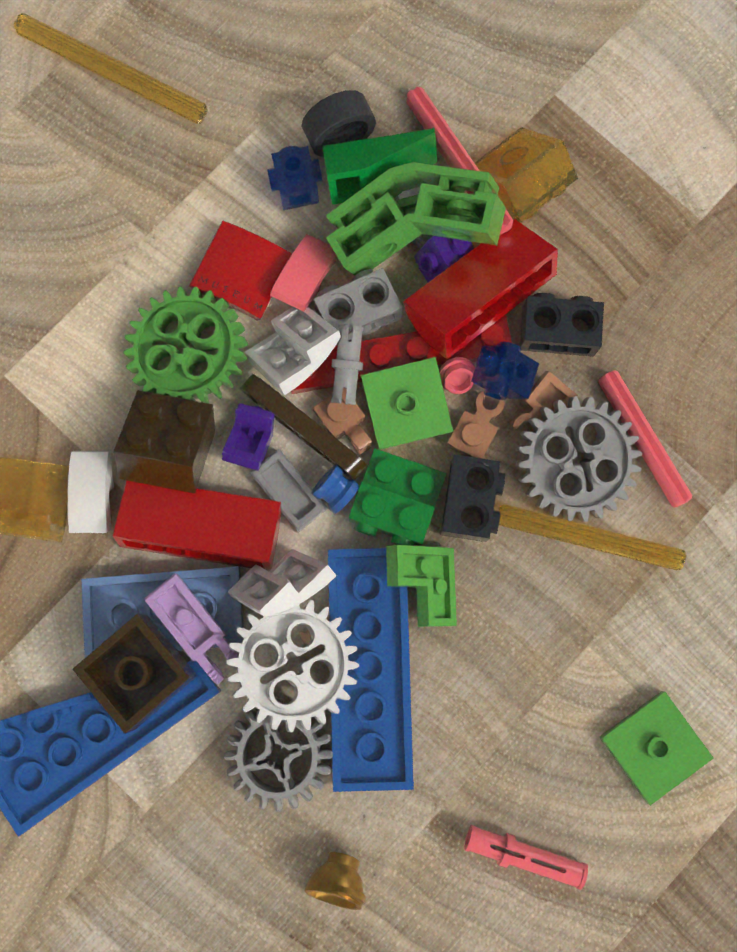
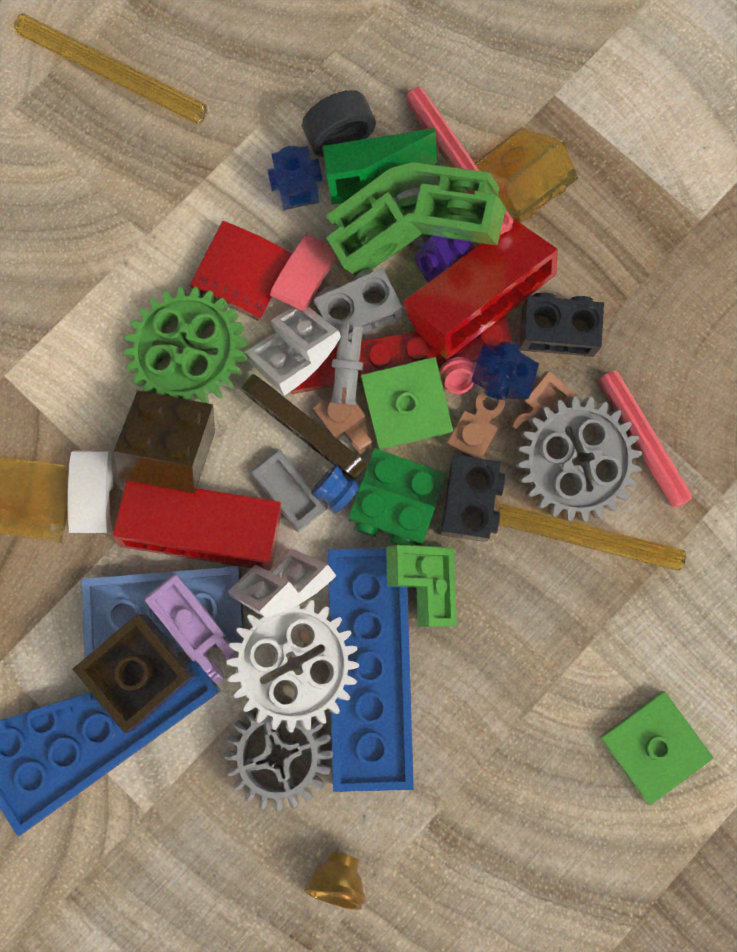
dark purple bracket [222,403,275,471] -> none
coral pin [464,824,588,890] -> none

